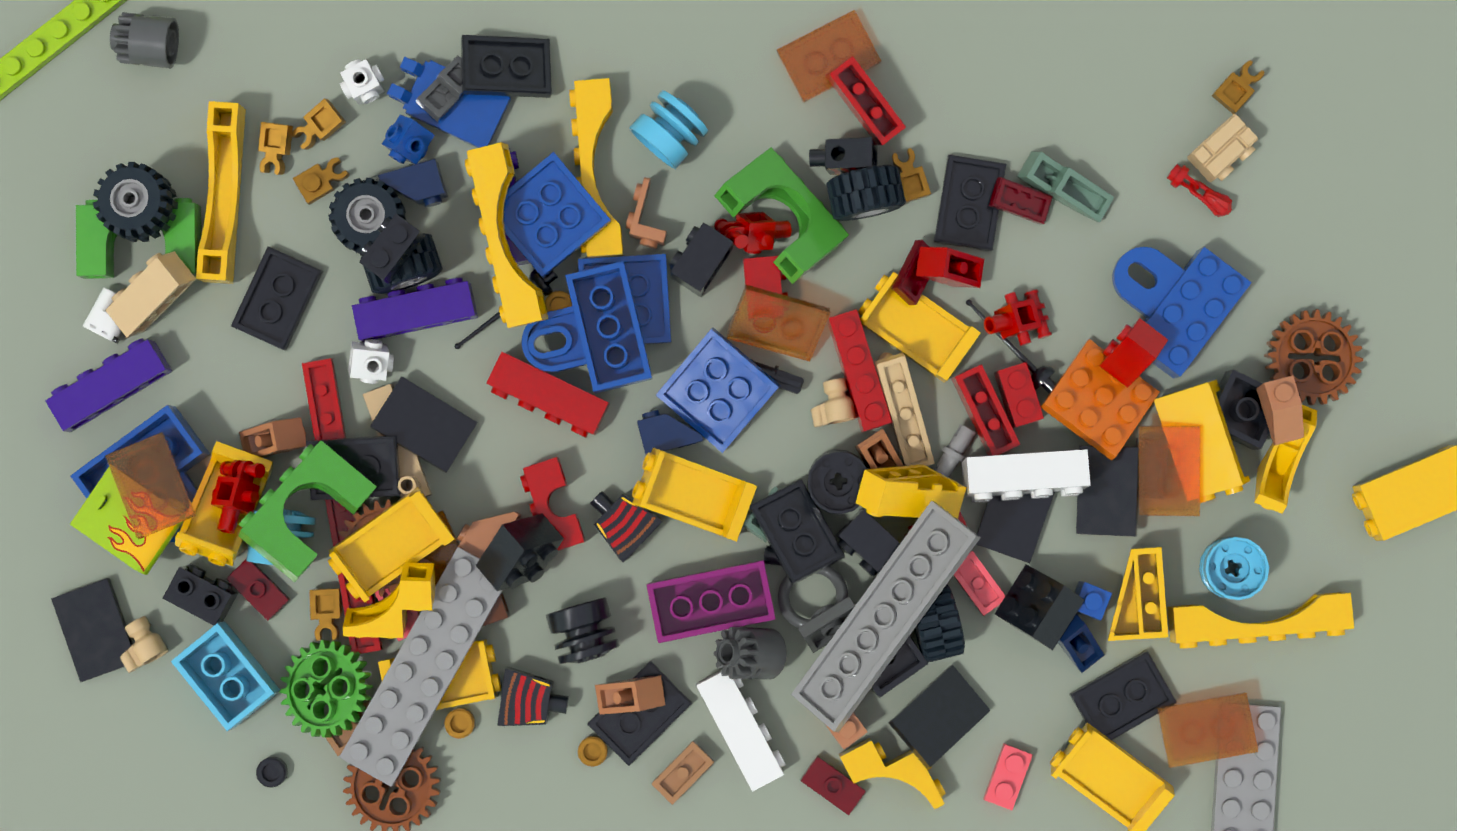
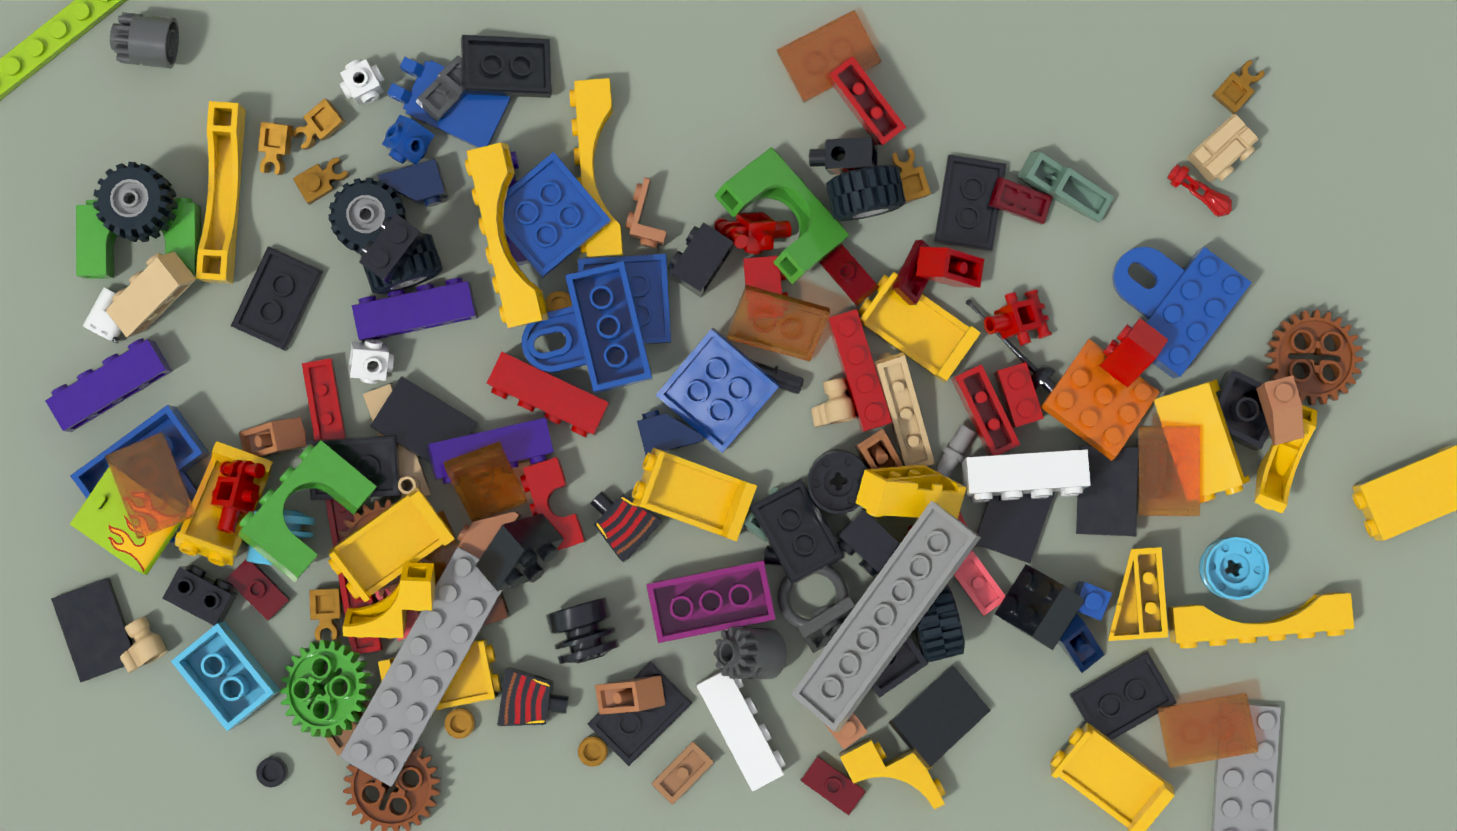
black sword [454,269,558,349] -> none
medium azure wheel [629,90,708,169] -> none
coral plate [983,743,1033,810] -> none
none -> dark purple brick [427,418,554,484]
none -> clear orange tile [443,441,527,522]
none -> dark red plate [820,244,879,306]

